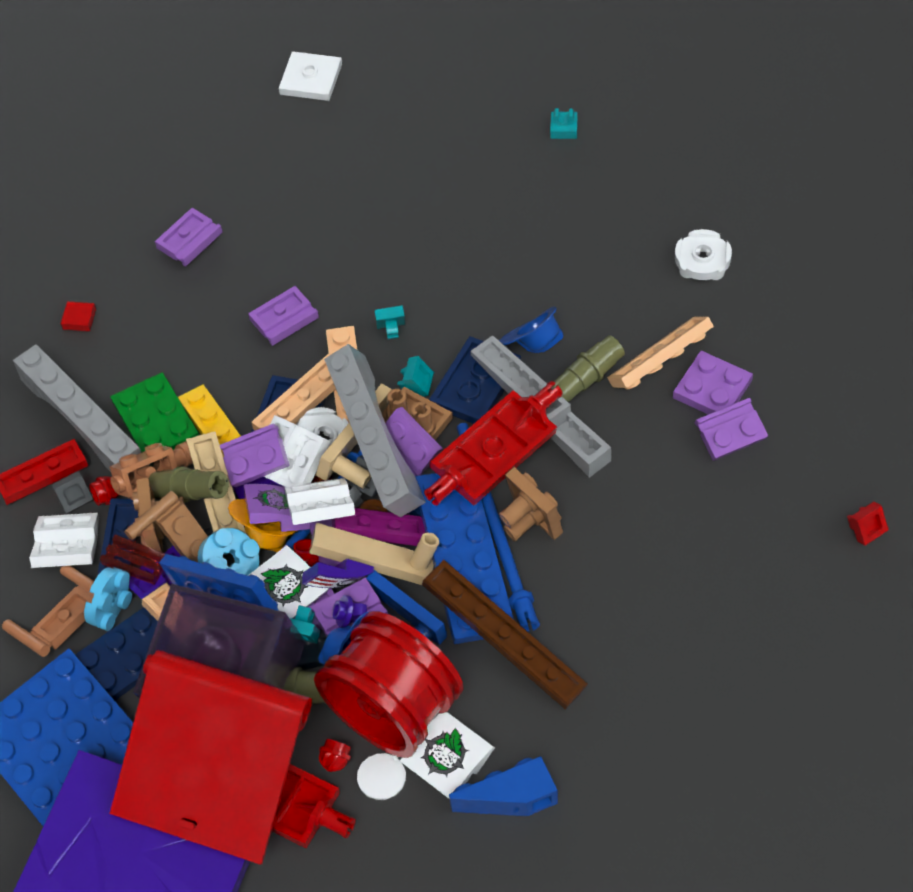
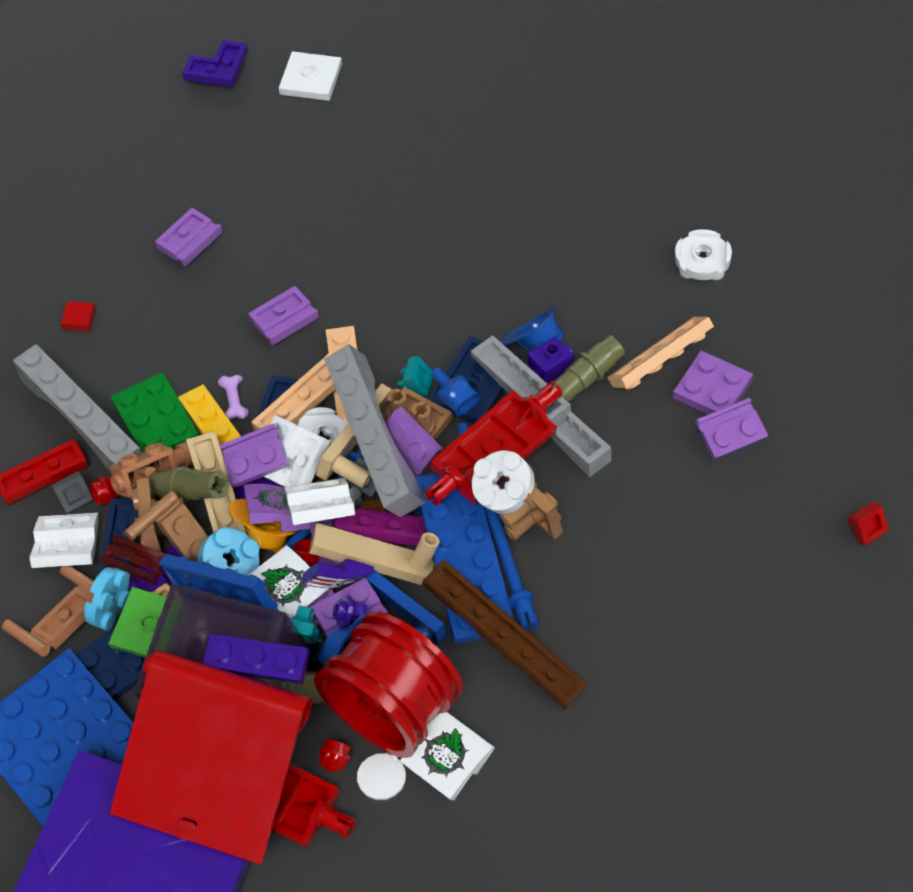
teal tile [375,305,405,339] -> none
blue slope [449,756,558,816] -> none
teal tile [550,108,577,139] -> none
none -> bright green plate [108,587,192,658]
none -> dark purple plate [182,40,248,87]
none -> dark purple plate [203,634,310,684]
none -> lavender piece [218,375,249,420]
none -> blue piece [431,367,480,416]
none -> white plate [472,451,535,514]
none -> dark purple brick [527,336,574,383]

